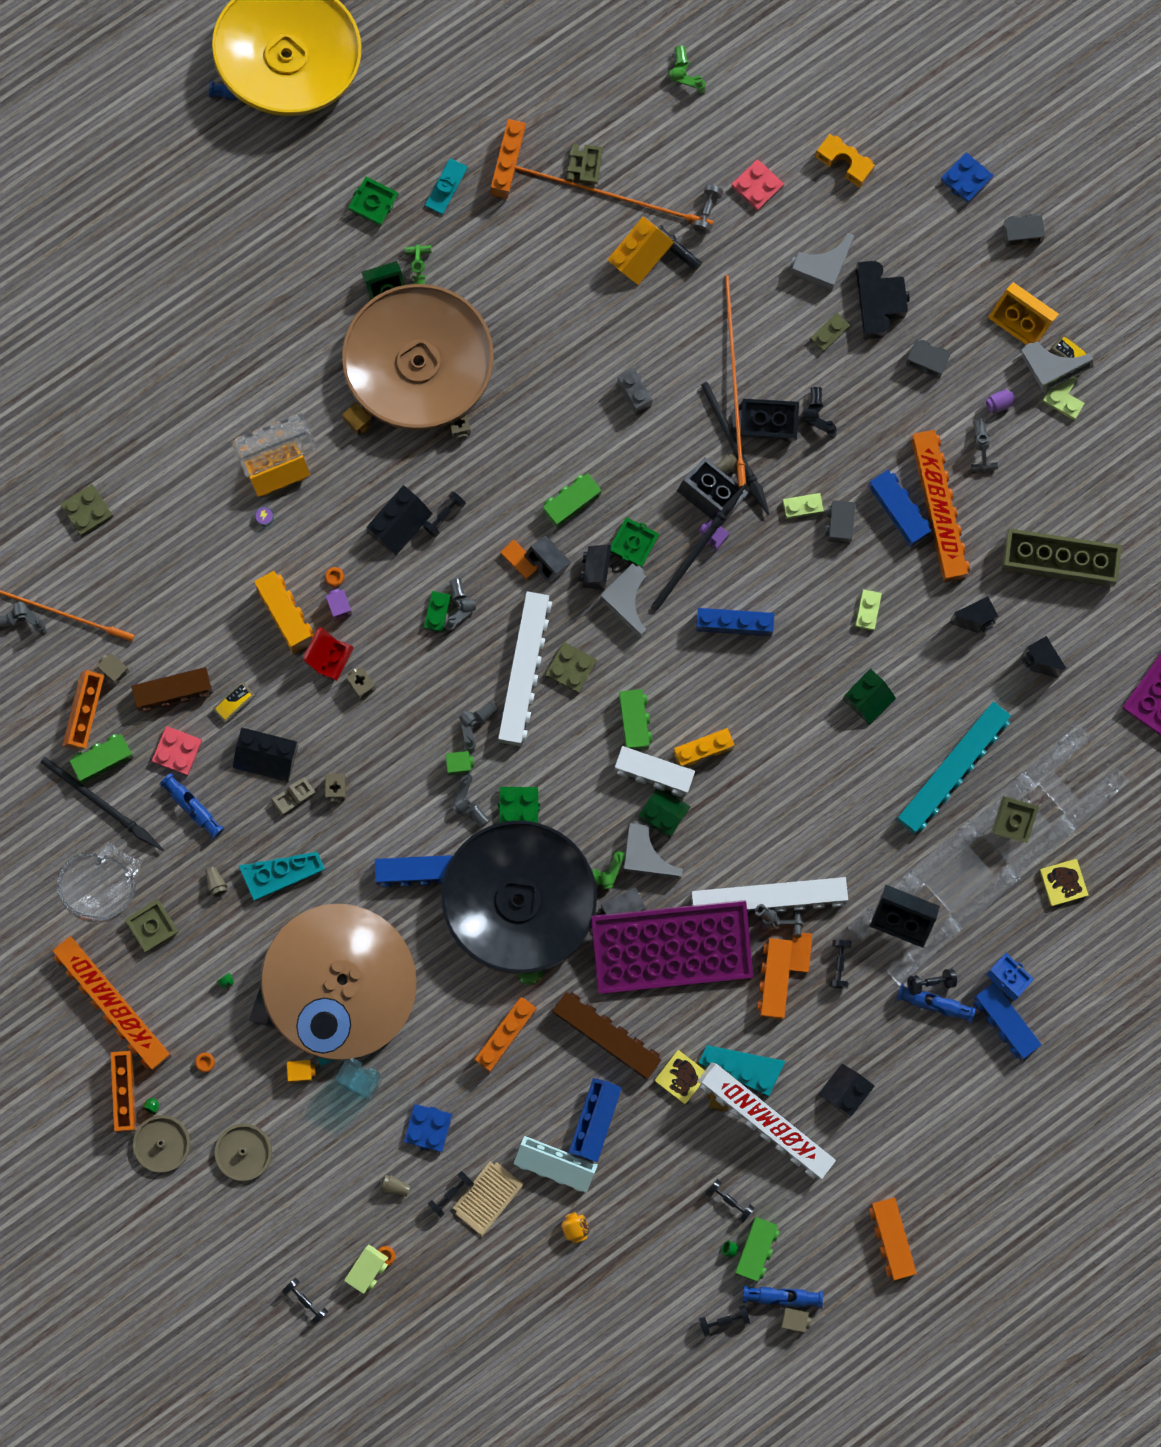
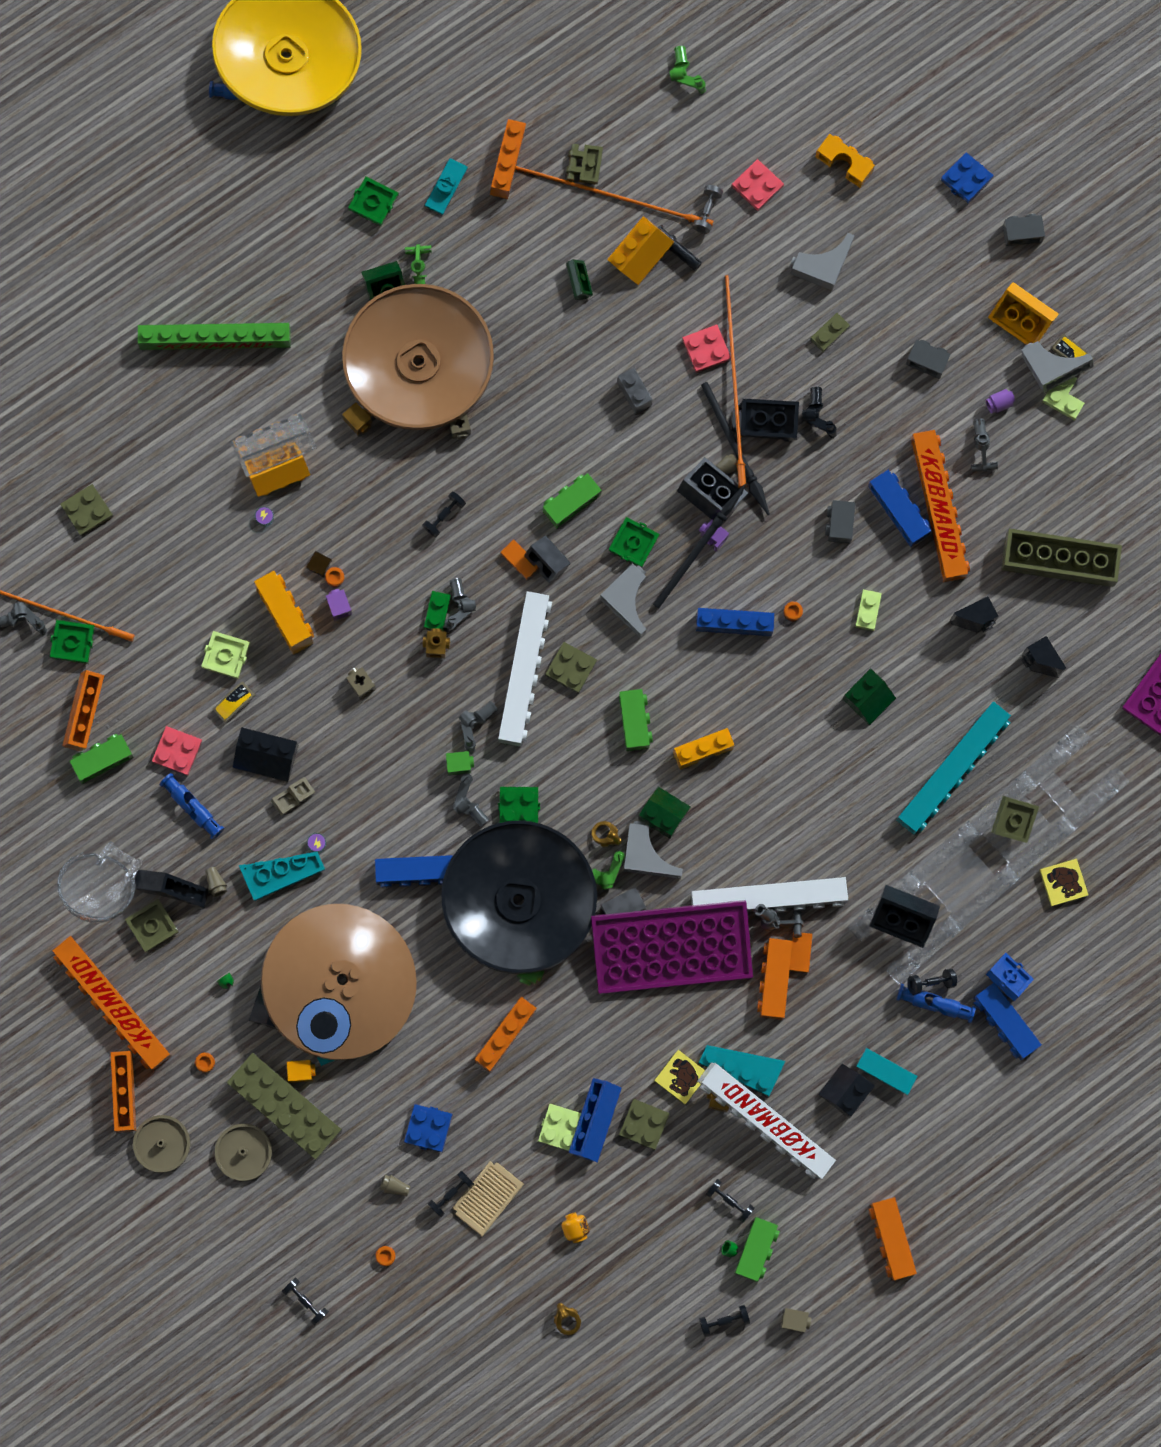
black piece [40,757,164,851] -> none
dark tan brick [98,653,129,685] -> none
reddish brown brick [131,667,213,713] -> none
green hinge [142,1098,159,1115] -> none
red bracket [303,627,354,681] -> none
dark tan brick [325,774,346,803] -> none
clear light blue brick [335,1058,382,1101] -> none
yellowish green brick [344,1245,388,1294] -> none
black slope [366,485,433,556] -> none
light aqua brick [514,1136,598,1193] -> none
reddish brown brick [552,992,662,1081] -> none
black slope [580,544,611,590] -> none
white brick [614,746,695,797] -> none
blue piece [743,1285,823,1309] -> none
yellowish green plate [783,493,824,519] -> none
black wheel [829,940,852,989] -> none
black brick [856,261,910,339] -> none
none -> green plate [50,620,95,664]
none -> black arch [132,869,209,908]
none -> bright green brick [138,323,291,350]
none -> yellowish green plate [201,631,250,679]
none -> olive brick [227,1053,342,1161]
none -> dark brown tile [306,551,332,577]
none -> medium lavender tile [307,833,327,853]
none -> pearl gold brick [423,628,450,658]
none -> yellowish green plate [538,1104,581,1151]
none -> pearl gold piece [554,1303,581,1335]
none -> dark green brick [566,259,593,300]
none -> pearl gold piece [591,821,622,847]
none -> olive plate [619,1099,670,1150]
none -> coral plate [682,325,731,373]
none -> orange tile [783,602,803,622]
none -> teal piece [856,1048,918,1095]

